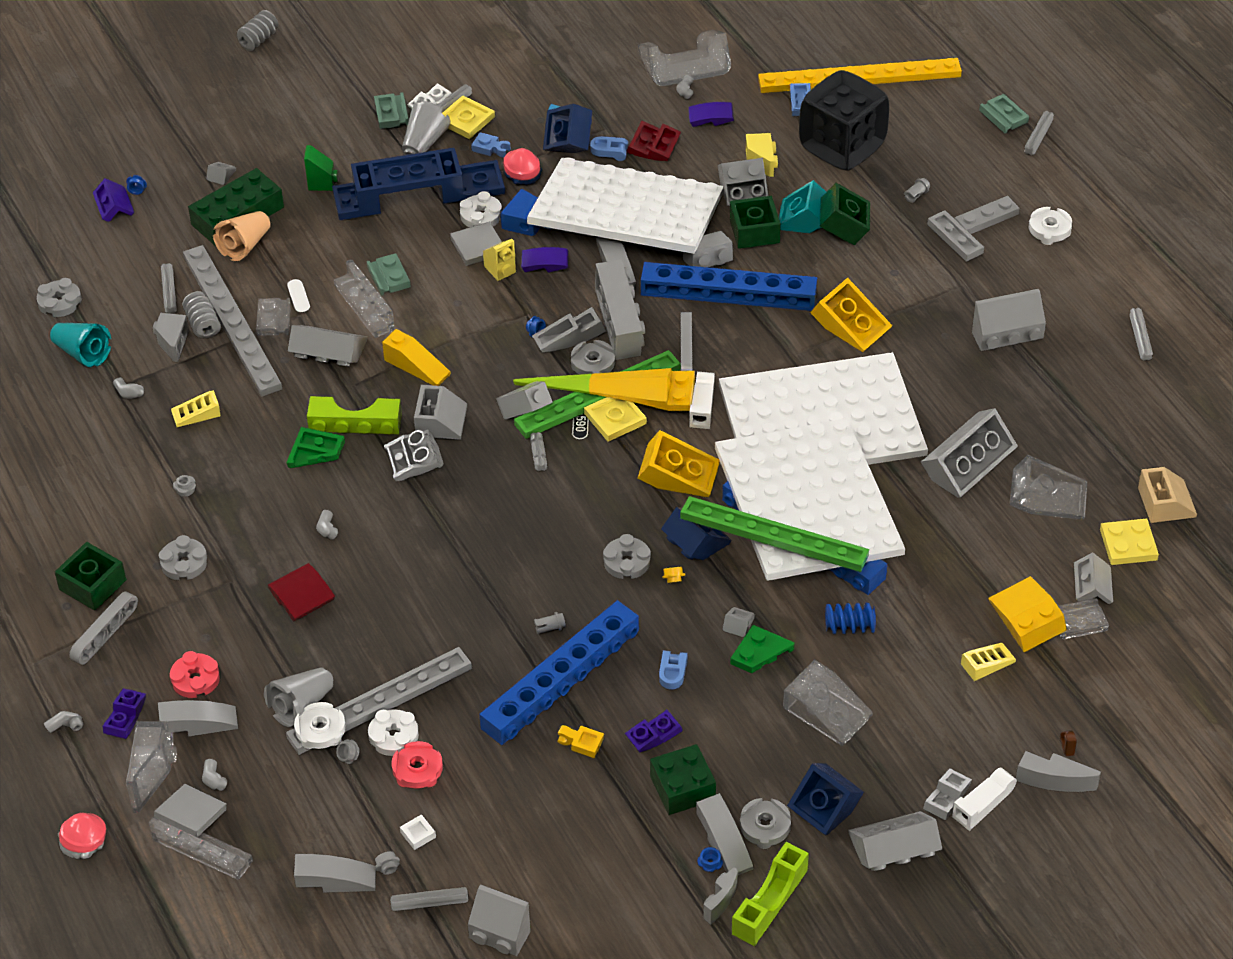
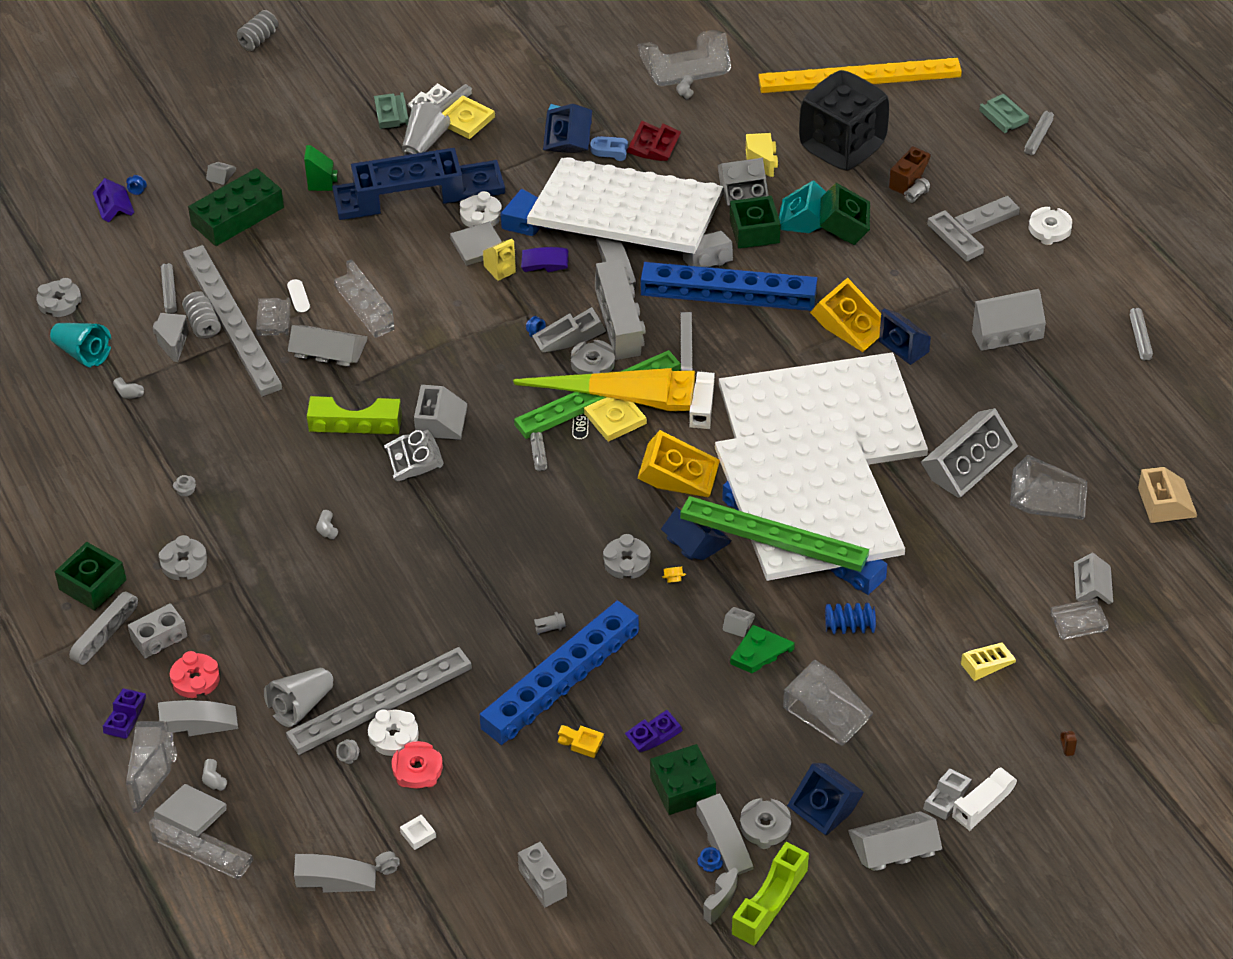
light grey arm [44,711,83,733] -> none
coral hair [58,813,106,859] -> none
light yellow slope [171,390,221,427] -> none
light nougat cone [213,211,270,261] -> none
dark red slope [268,563,335,622] -> none
green wing [286,427,345,468] -> none
white plate [294,702,345,749] -> none
sand green plate [367,253,411,296] -> none
yellow slope [382,329,451,386] -> none
light grey axle [390,887,468,911] -> none
light grey slope [468,885,530,956] -> none
medium blue plate [471,132,511,158] -> none
light grey slope [496,381,553,419] -> none
coral hair [503,148,542,185] -> none
medium blue plate [659,650,688,689] -> none
dark purple slope [689,102,734,127] -> none
medium blue plate [790,83,811,116] -> none
yellow slope [989,576,1067,652] -> none
light grey slope [1016,751,1101,792] -> none
light yellow plate [1100,519,1159,565] -> none
none -> light grey brick [128,603,188,658]
none -> light grey brick [518,842,567,908]
none -> dark blue slope [879,308,931,365]
none -> reddish brown slope [889,146,931,195]

